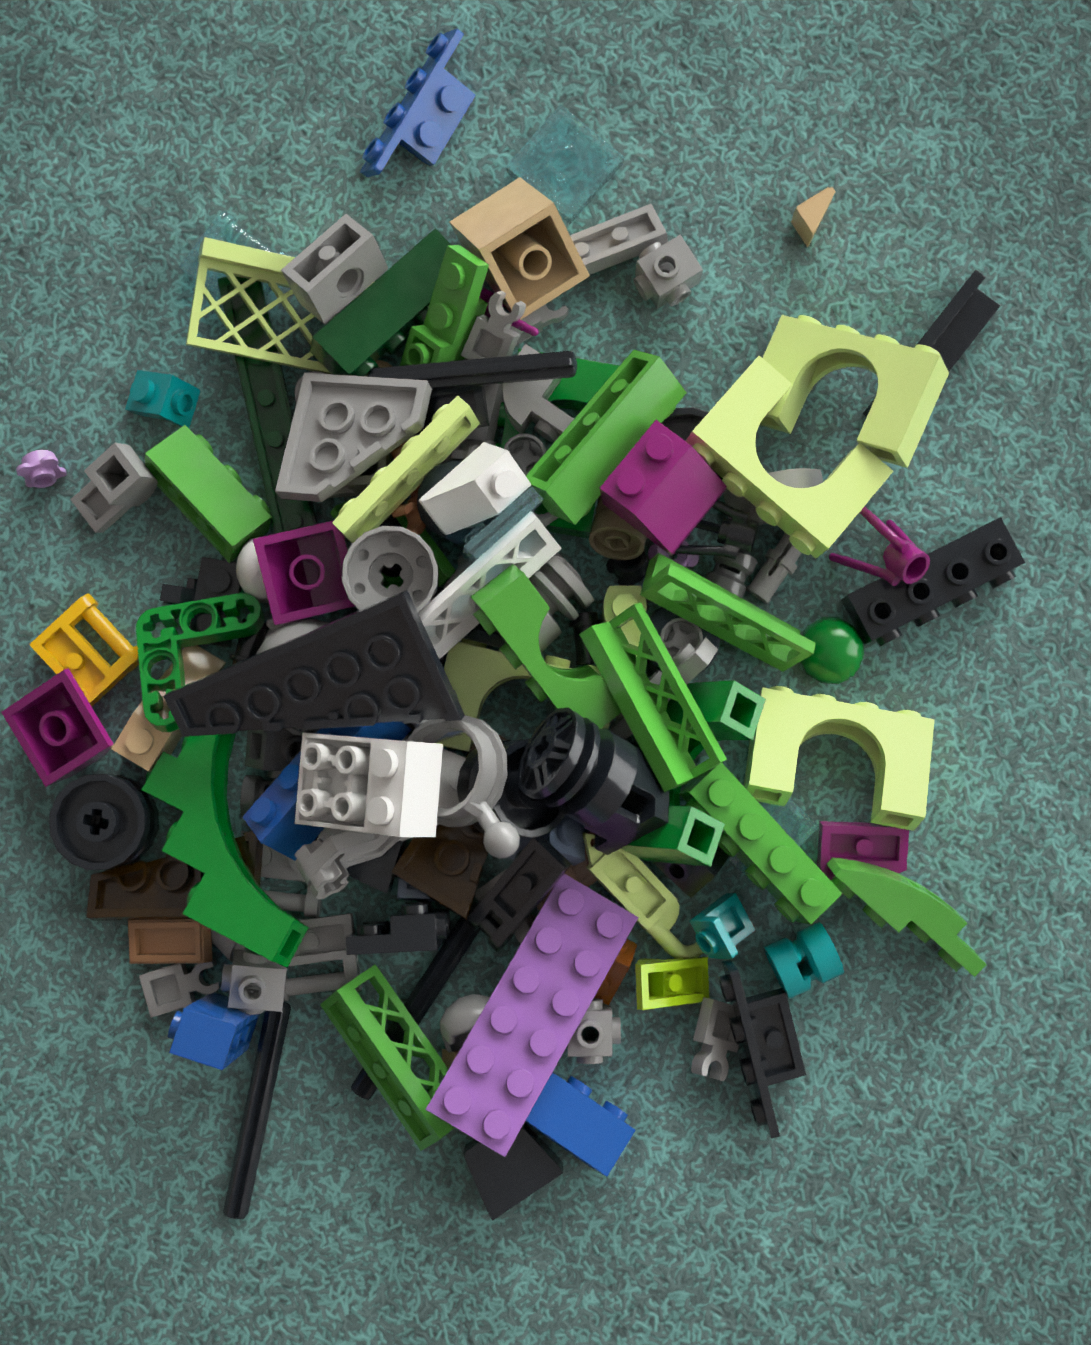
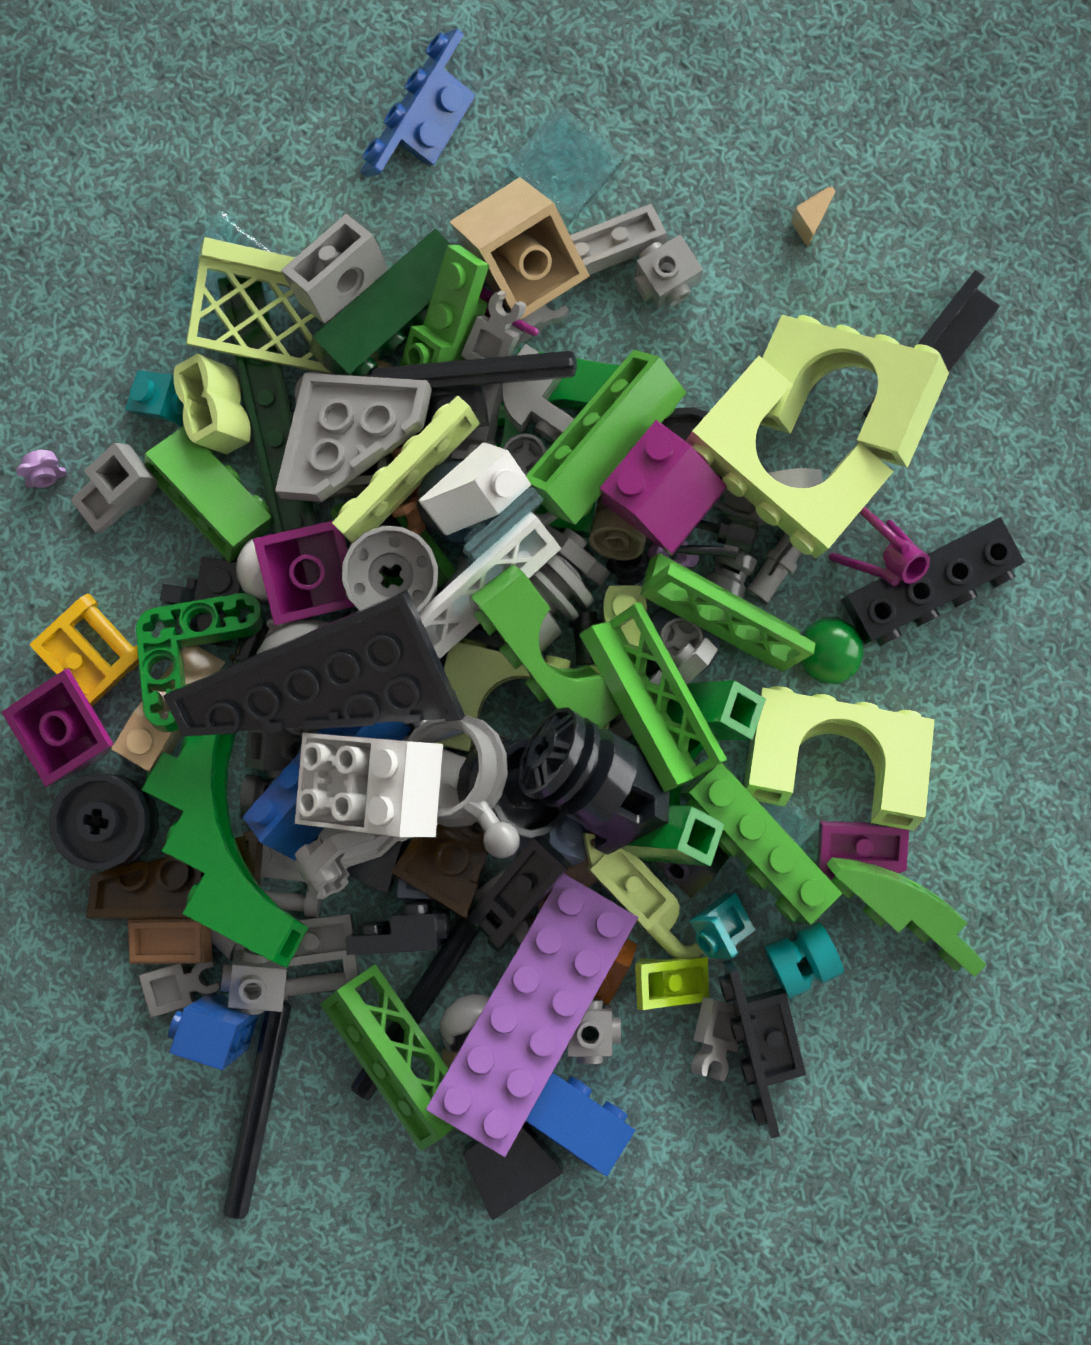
none -> yellowish green brick [174,353,251,454]
none -> light grey plate [545,525,610,586]

